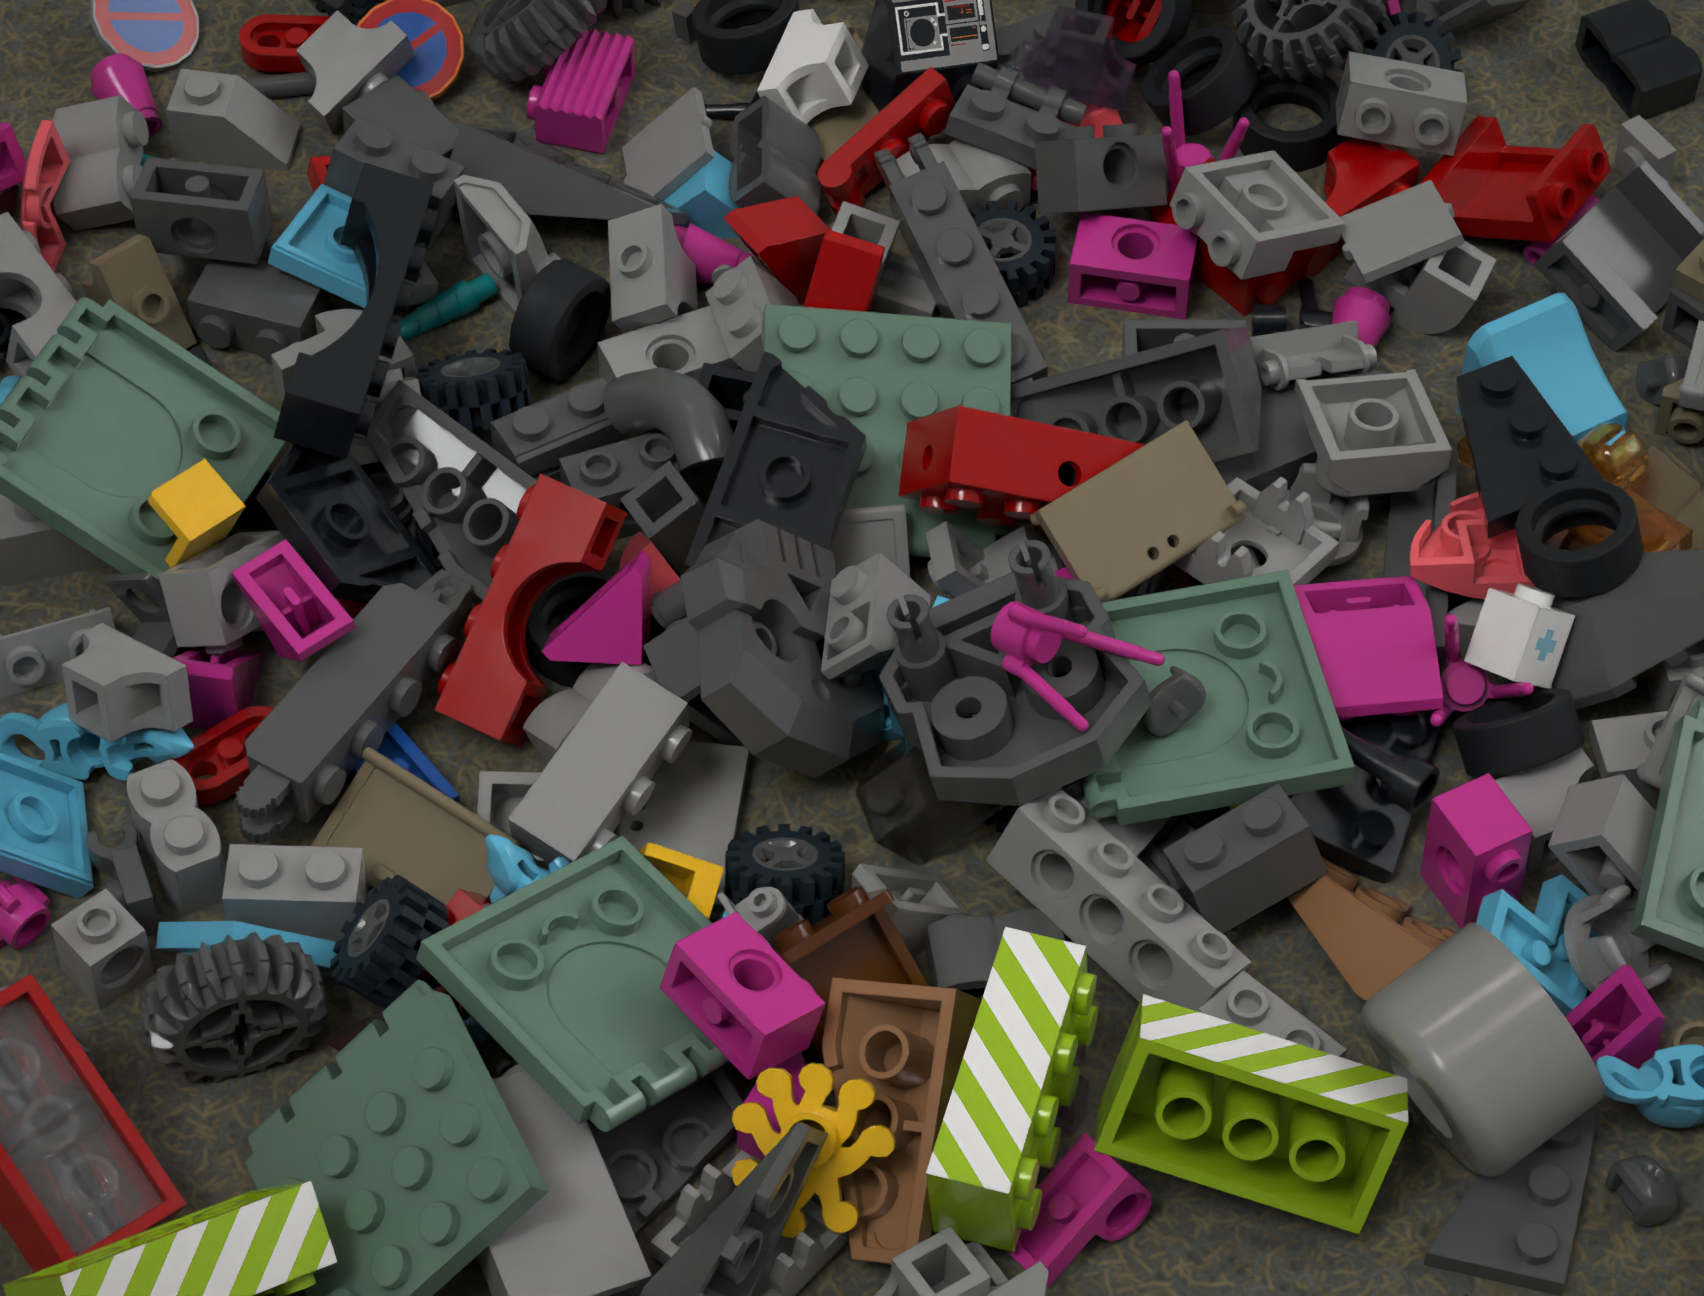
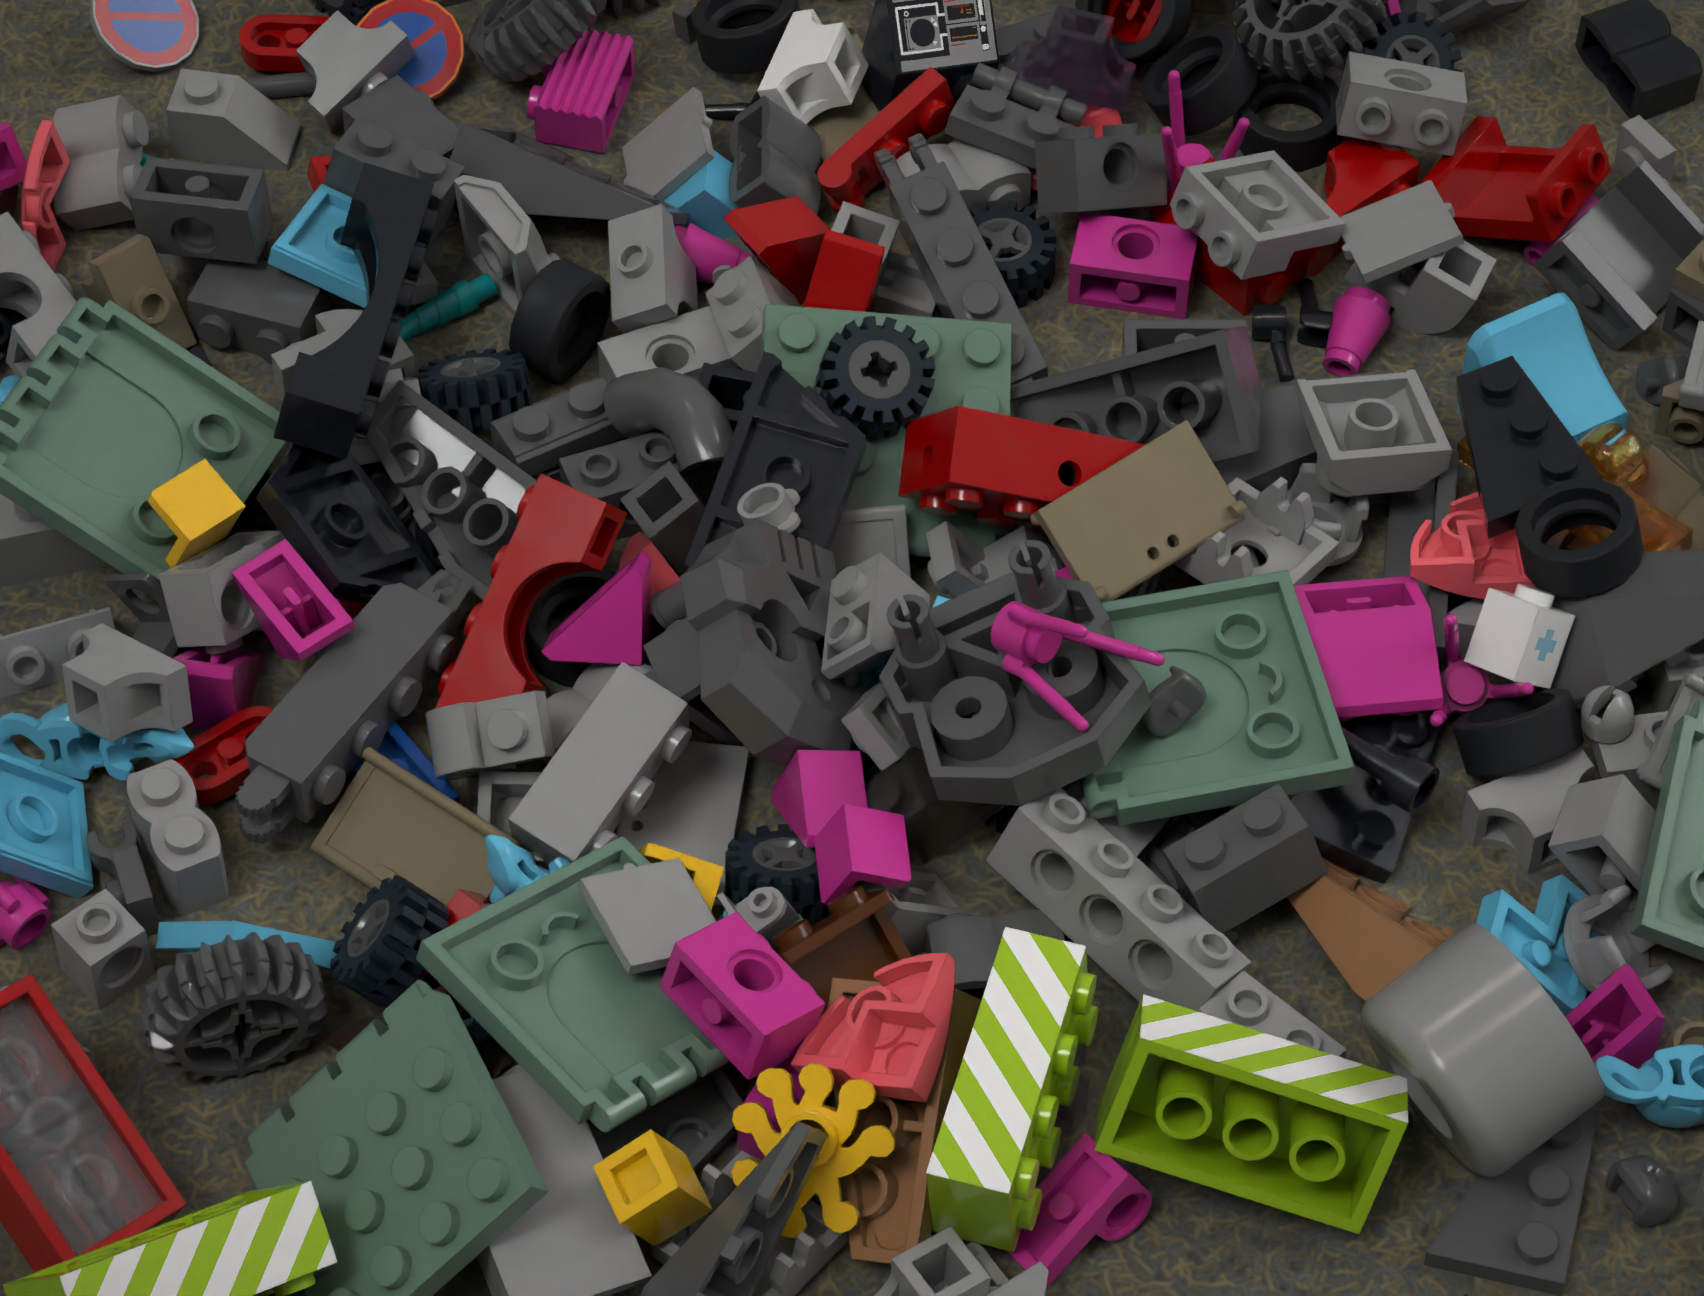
dark pink cone [90,53,162,137] -> none
light grey brick [222,844,369,942] -> none
light grey hinge [1249,320,1377,390] -> none
dark pink brick [1420,773,1533,929] -> none
none -> light grey brick [425,691,555,780]
none -> light grey piece [578,858,716,975]
none -> yellow panel [593,1129,713,1245]
none -> light grey plate [737,483,801,533]
none -> dark pink slope [771,750,868,848]
none -> coral brick [791,953,955,1102]
none -> dark pink panel [814,803,912,904]
none -> black wheel [816,316,936,440]
none -> light grey plate [841,682,911,771]
none -> light grey hinge [1581,685,1634,743]

